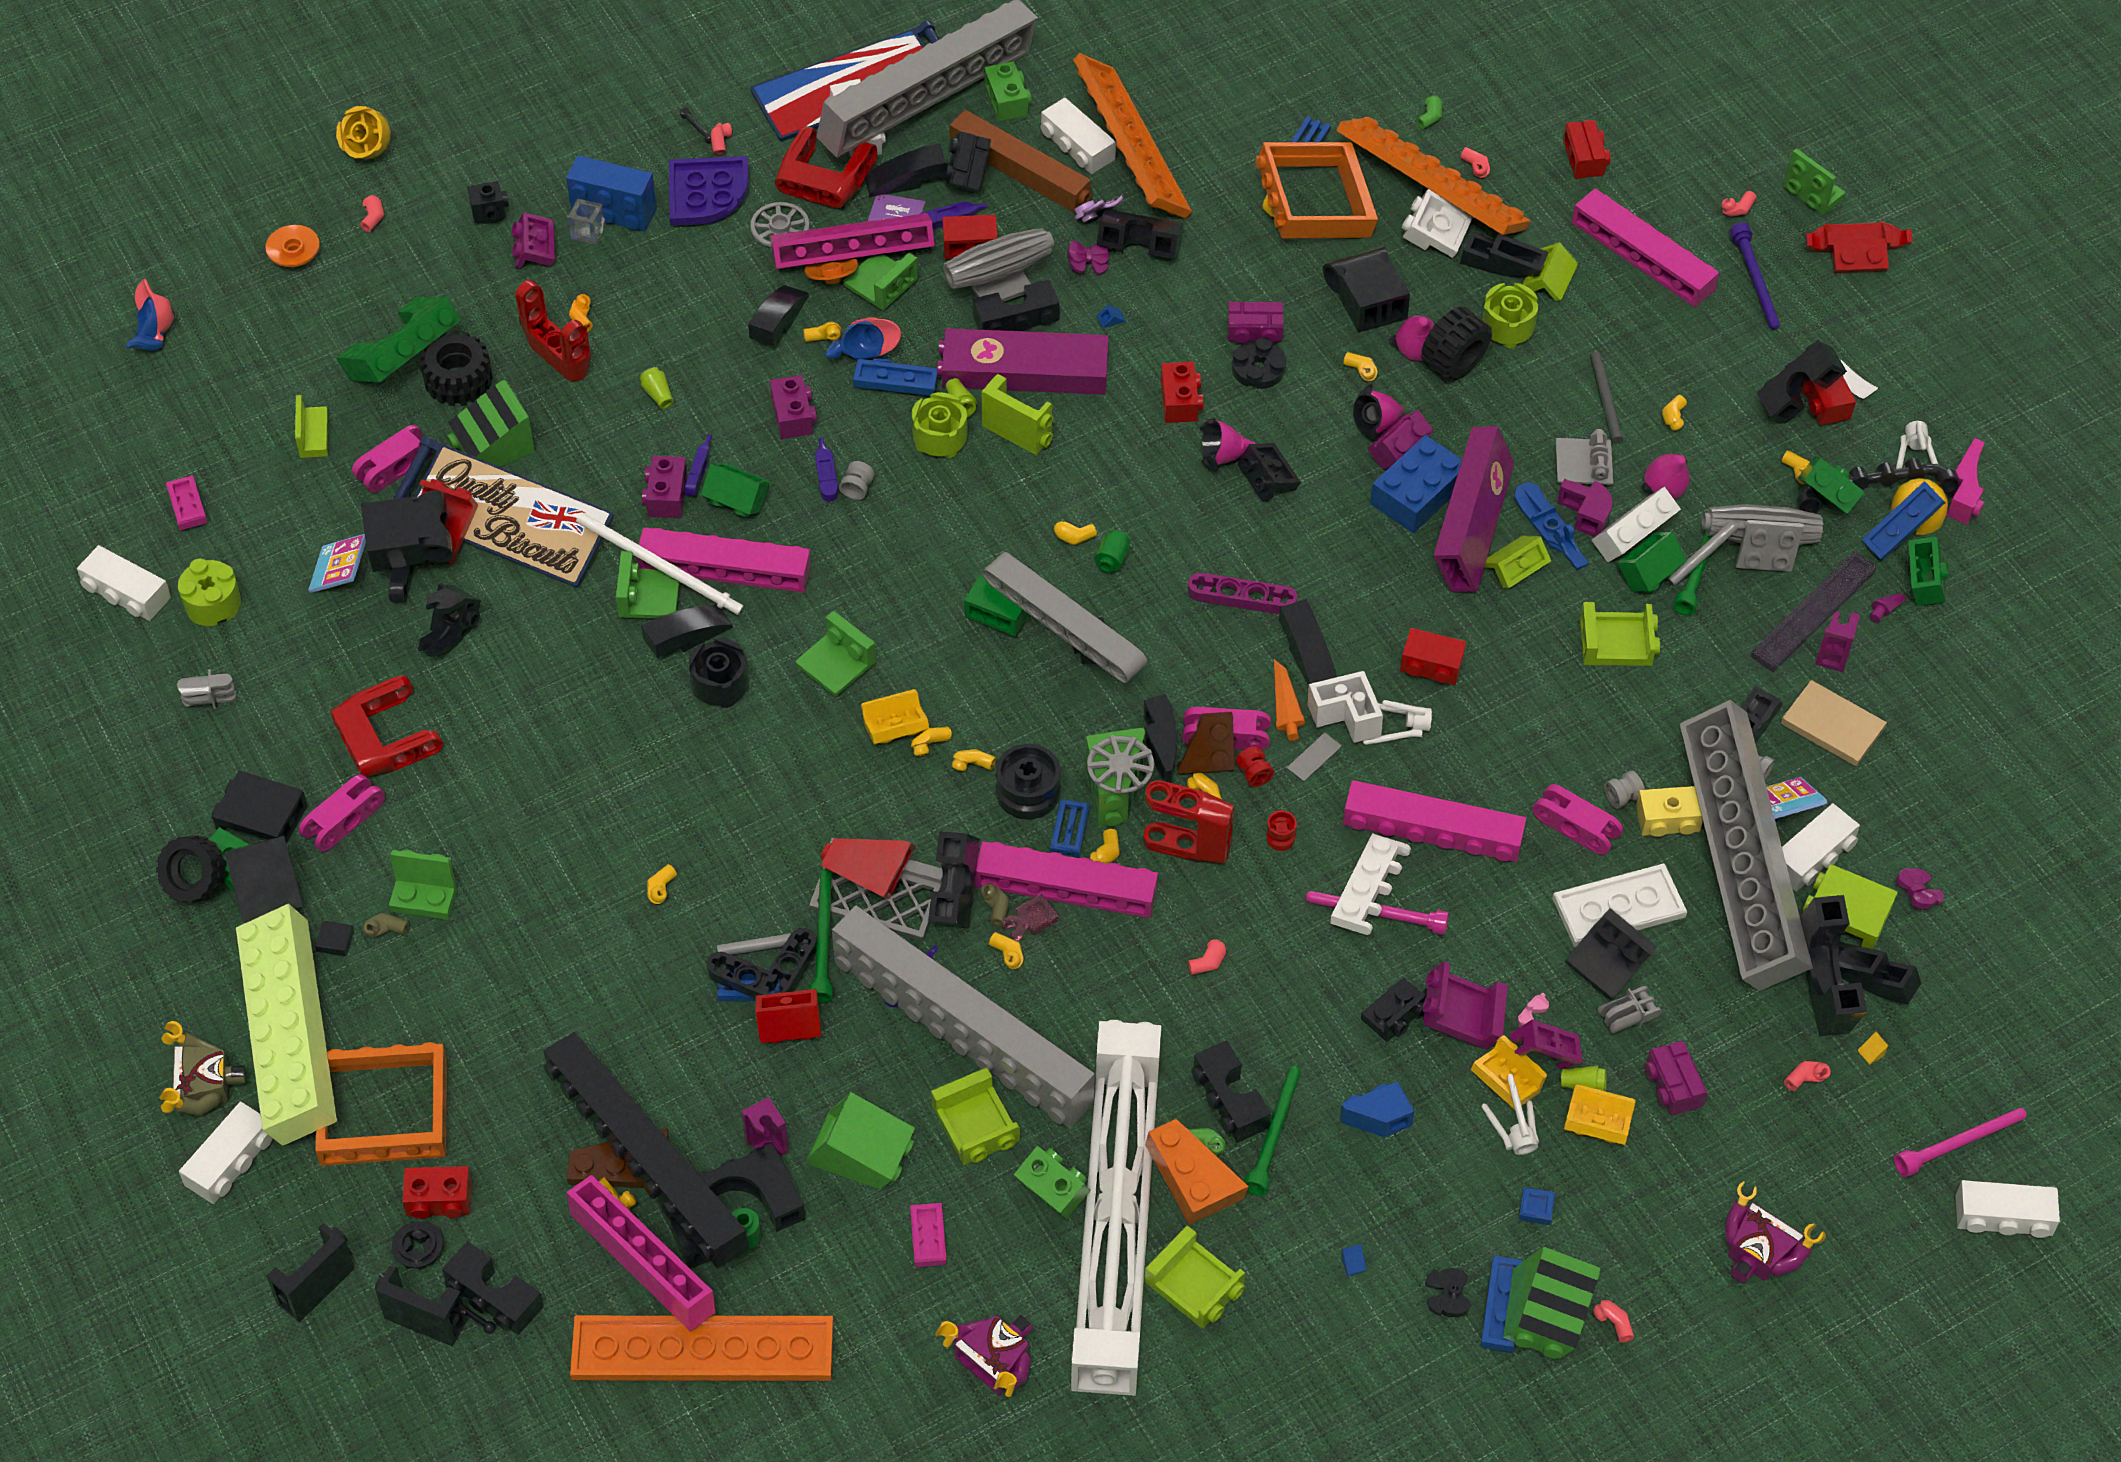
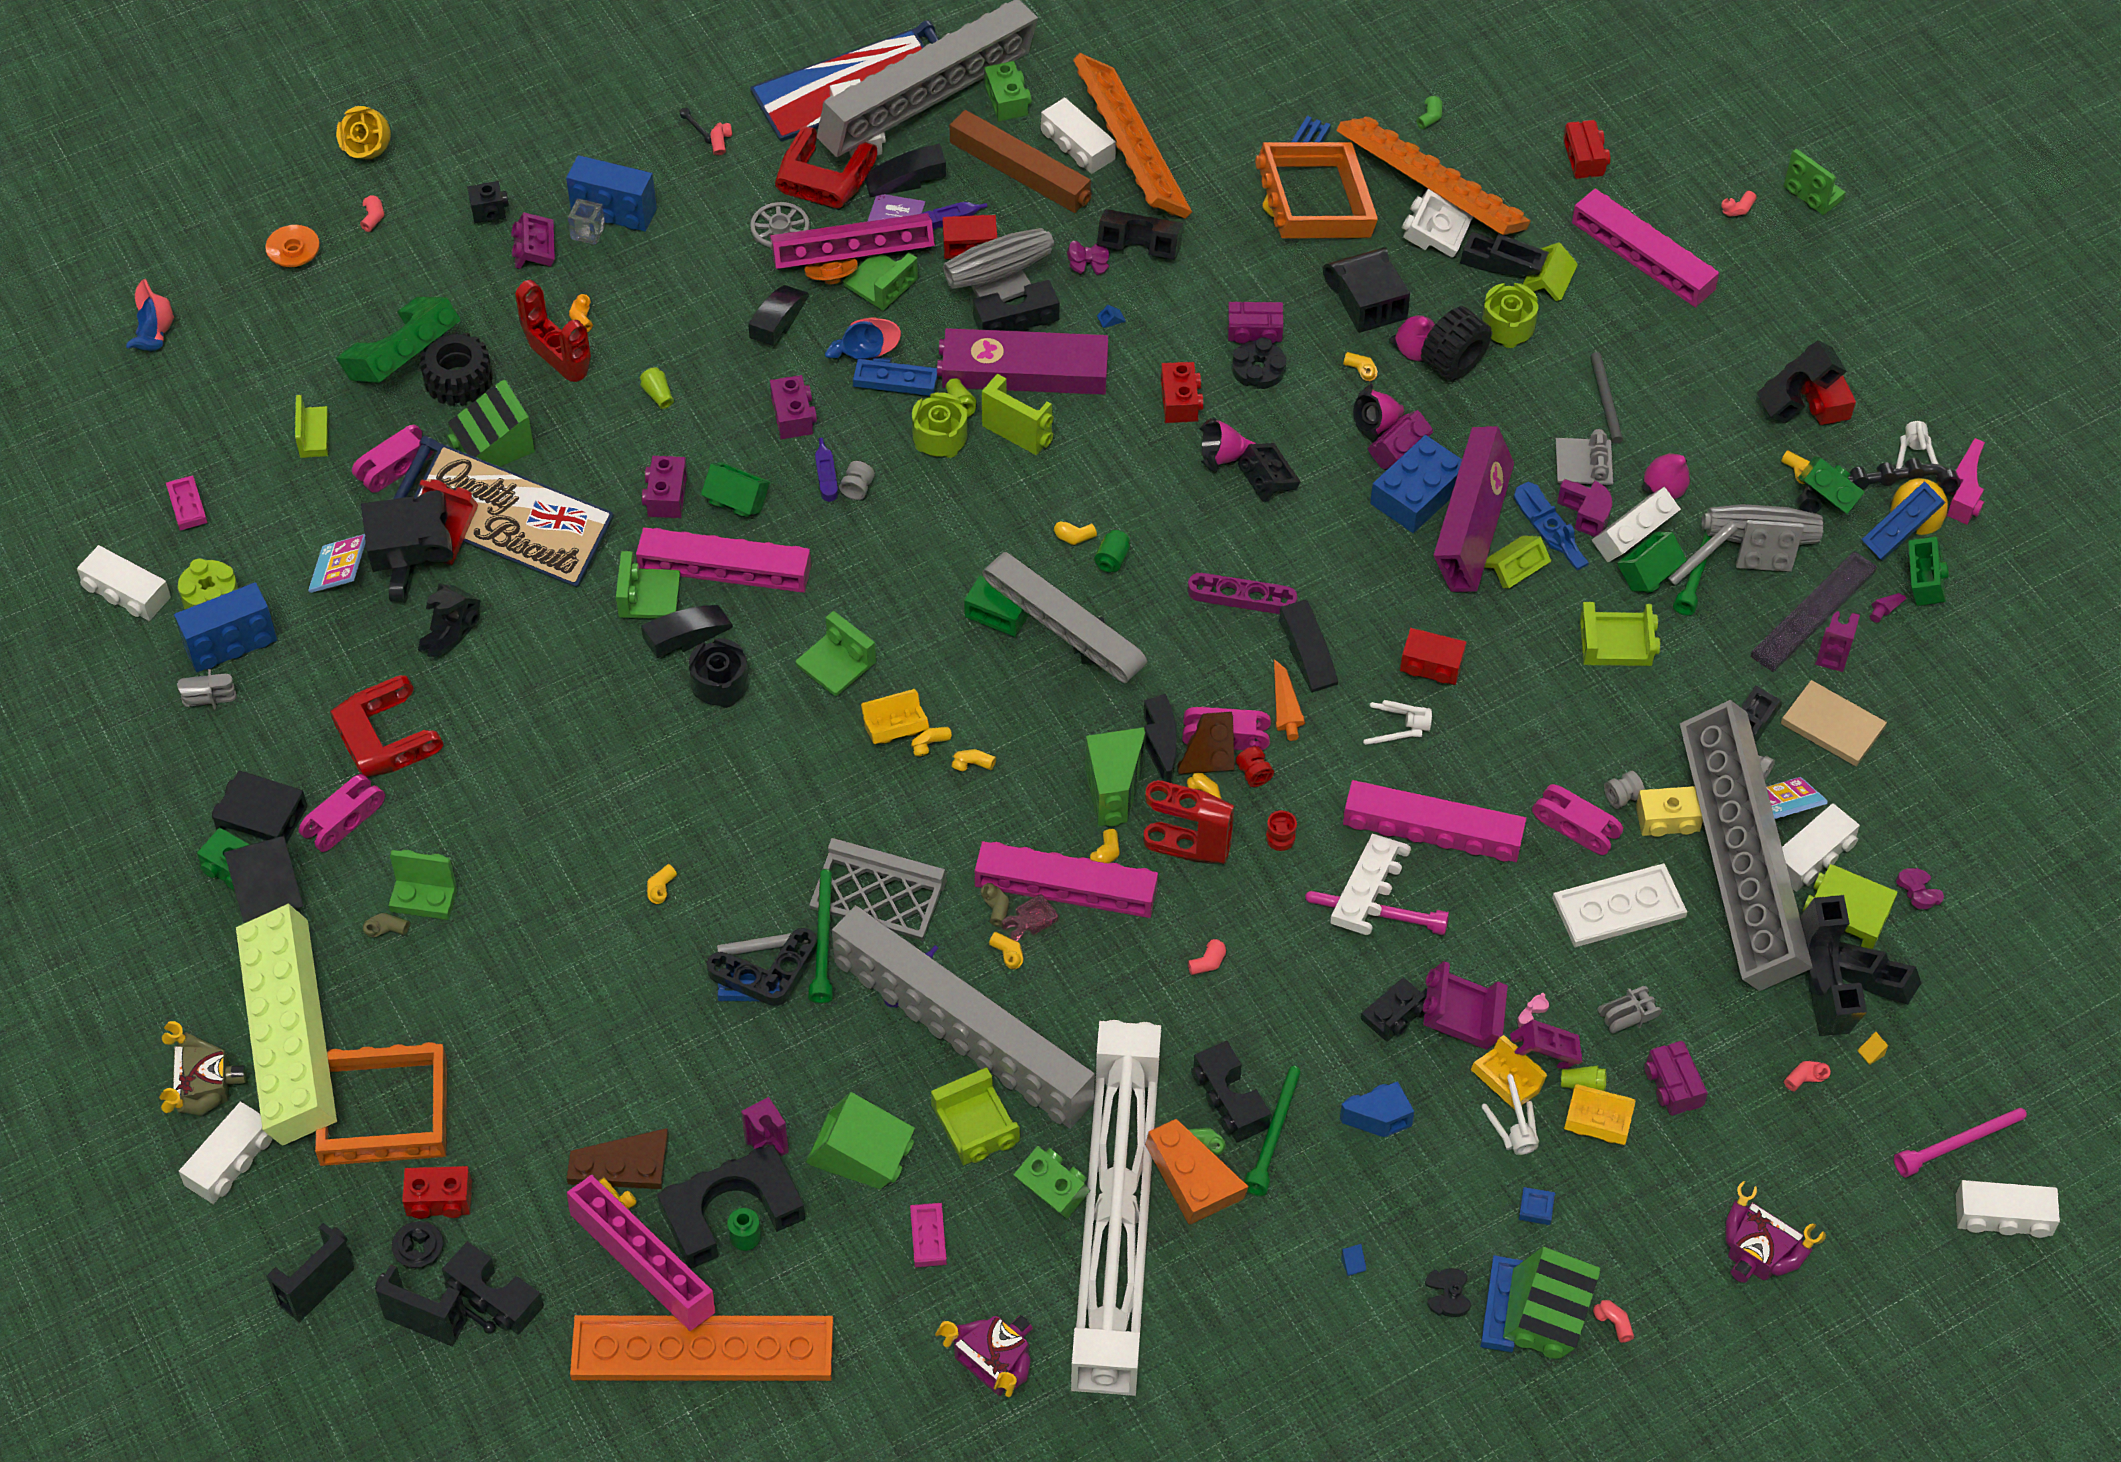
black tyre [156,835,226,903] -> none
black tile [315,921,354,956] -> none
black brick [543,1032,749,1269] -> none
white bar [576,512,744,615] -> none
dark purple plate [669,156,749,226] -> none
dark purple piece [685,434,712,497] -> none
red brick [755,989,821,1043] -> none
yellow arm [803,321,841,343] -> none
red slope [821,838,916,899] -> none
black arch [928,831,980,928] -> none
black brick [943,132,991,193] -> none
black wheel [996,743,1061,820] -> none
blue tile [1050,799,1090,858] -> none
lavender plate [1074,195,1123,223] -> none
light grey wheel [1087,735,1154,793] -> none
lime panel [1145,1225,1246,1329] -> none
light grey sticker [1287,733,1342,781] -> none
white brick [1307,671,1383,743] -> none
coral arm [1460,147,1490,178] -> none
black bracket [1565,908,1657,1000] -> none
yellow arm [1662,395,1687,431] -> none
dark purple piece [1729,222,1780,330] -> none
red plate [1806,221,1913,274] -> none
white sticker [1841,360,1878,399] -> none
none -> blue brick [174,582,277,673]

